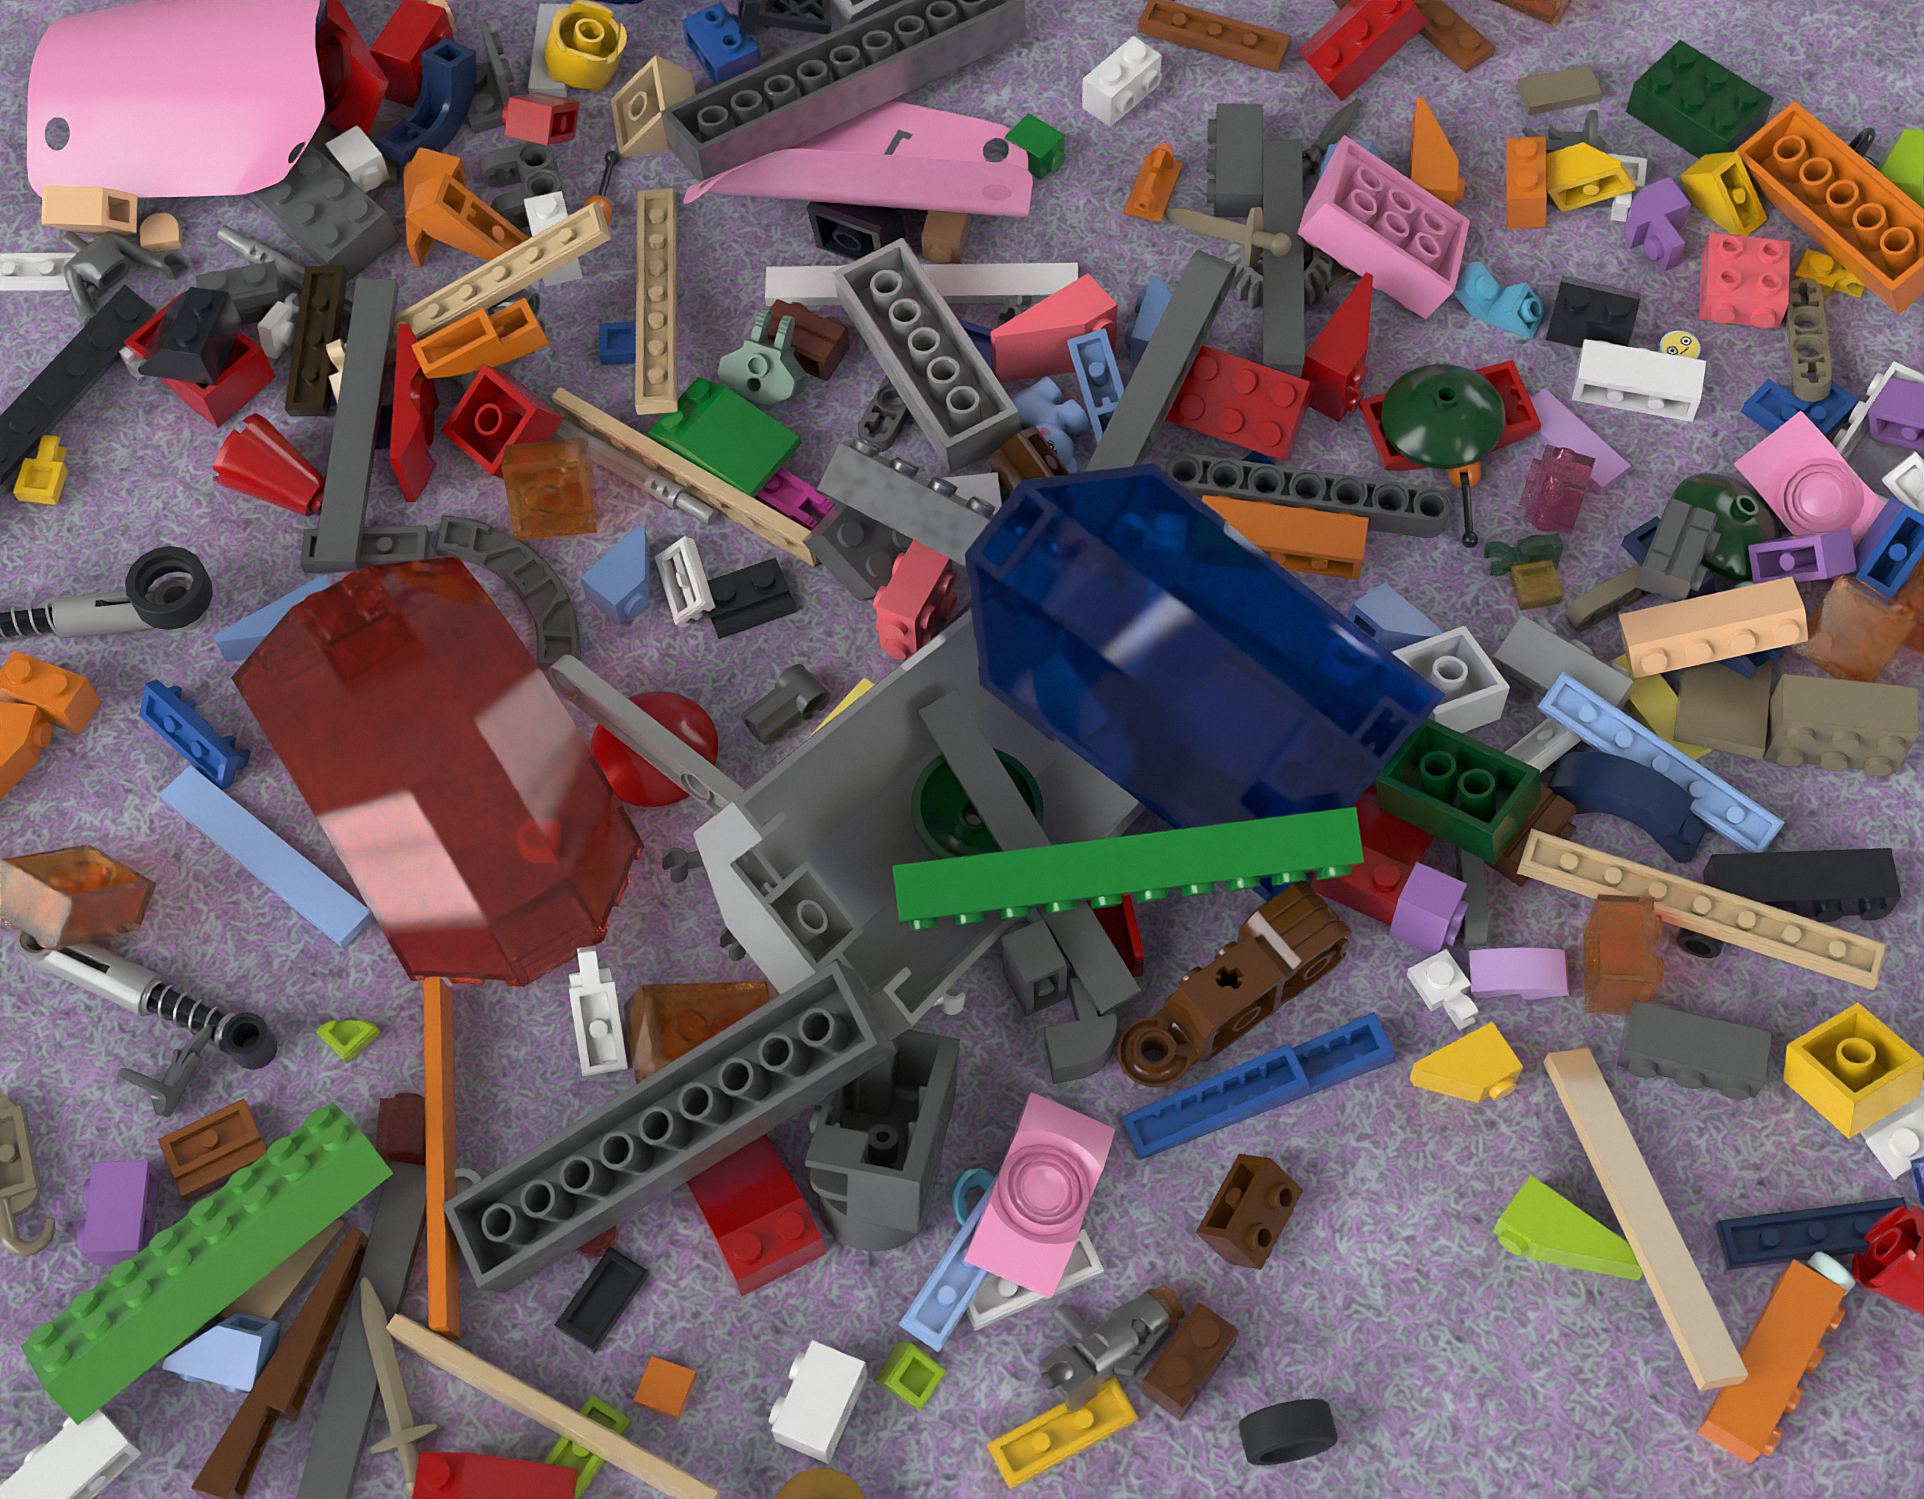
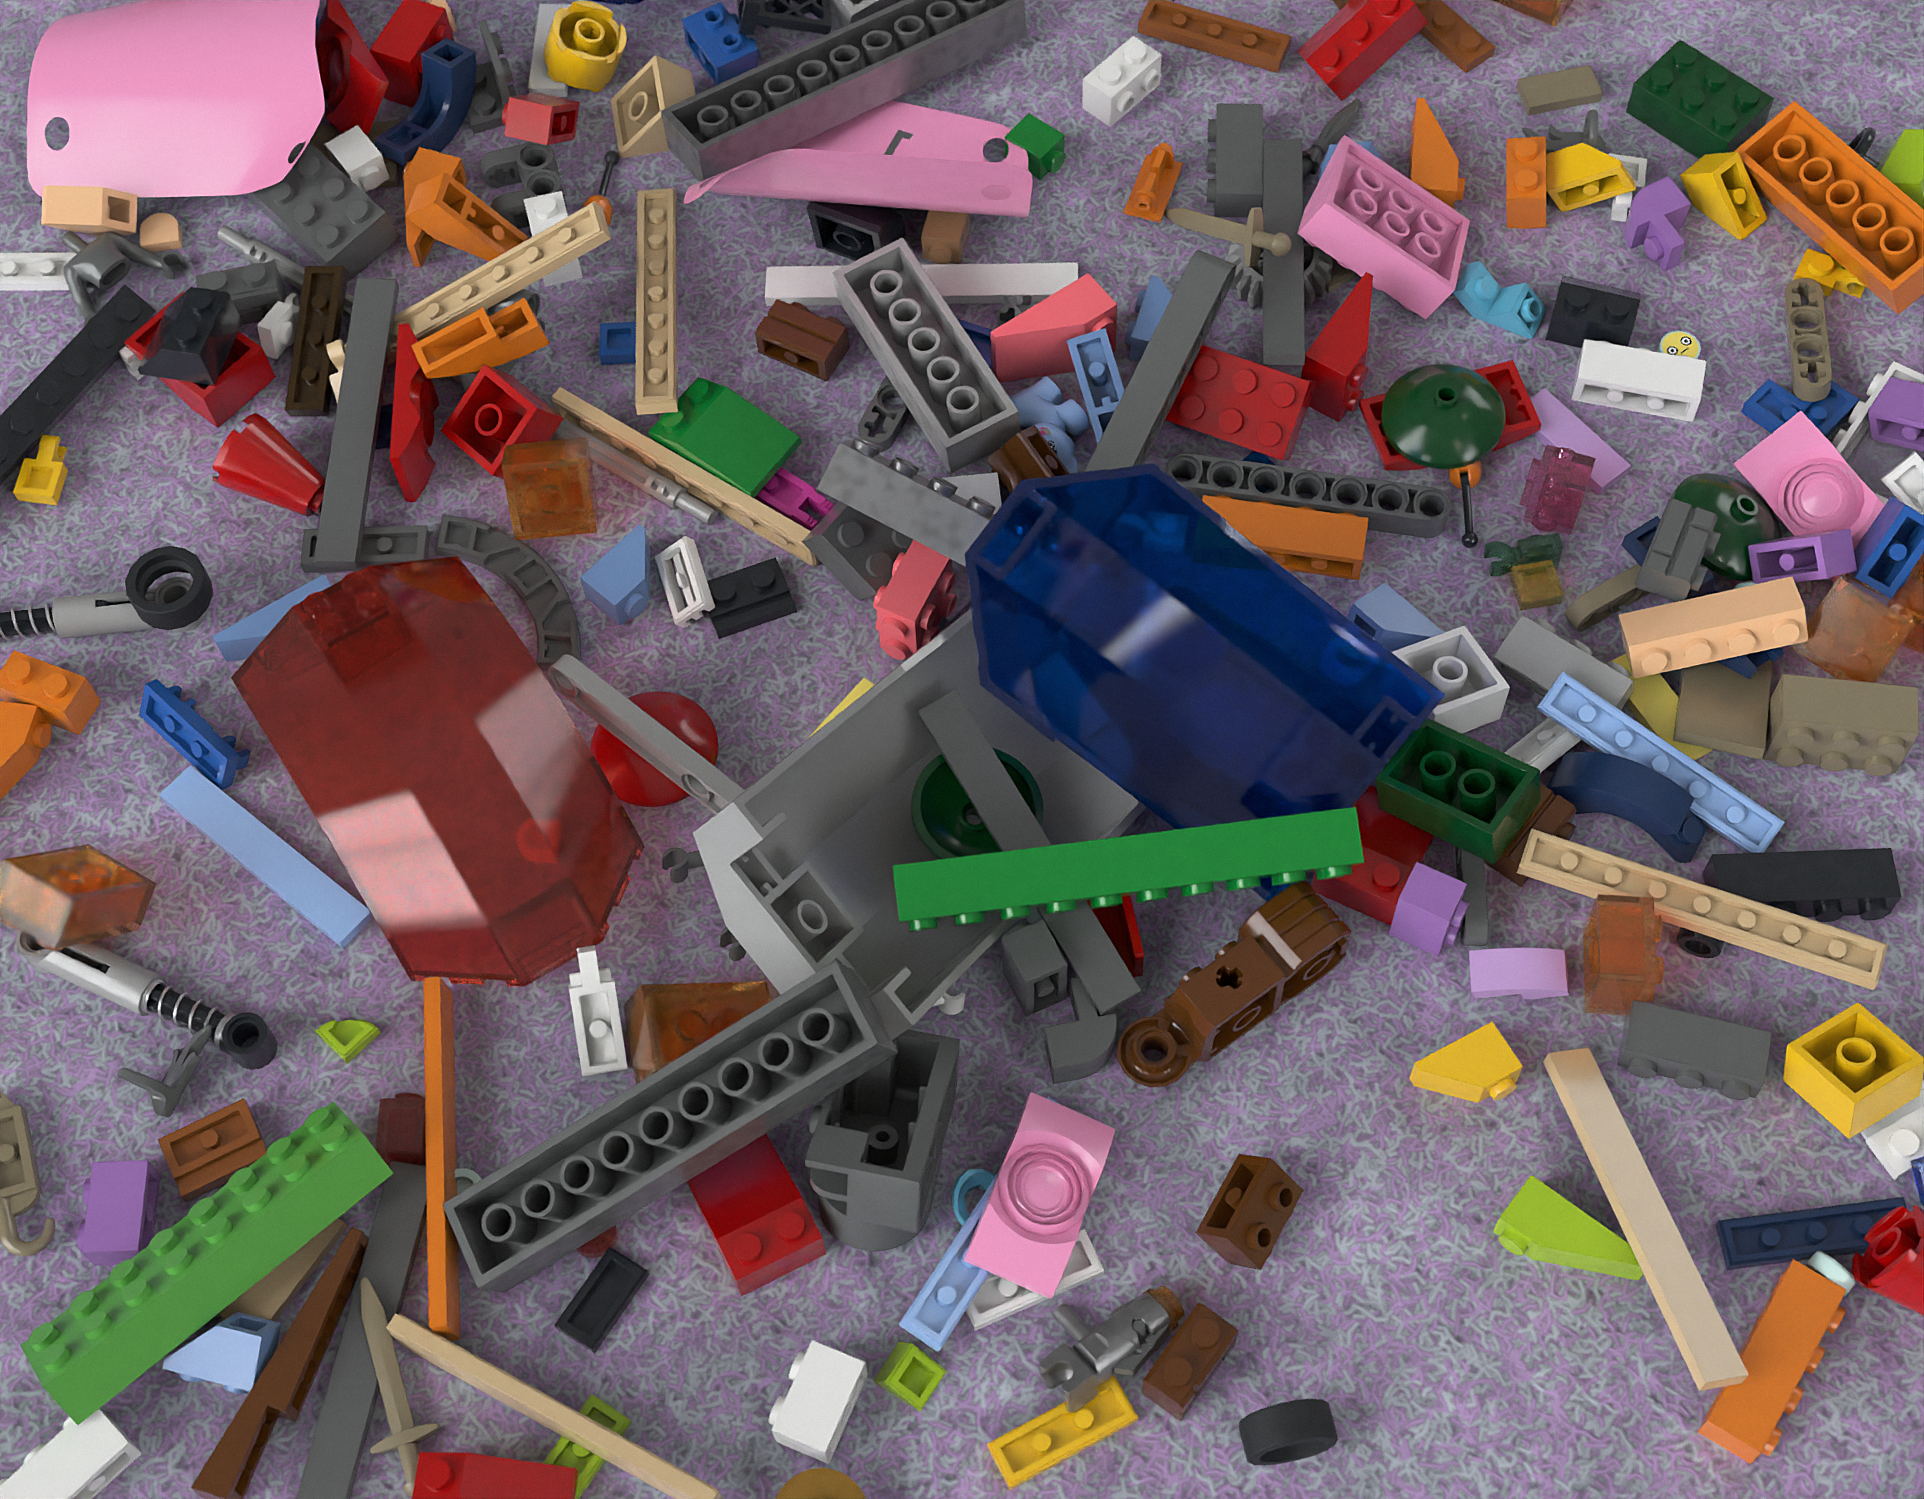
orange tile [633,1356,698,1420] -> none
sand green hinge [717,308,808,406] -> none
dark grey piece [741,664,831,745] -> none
blue slope [1121,1012,1395,1160] -> none
white plate [1407,949,1479,1031] -> none
coral brick [1698,232,1790,329] -> none

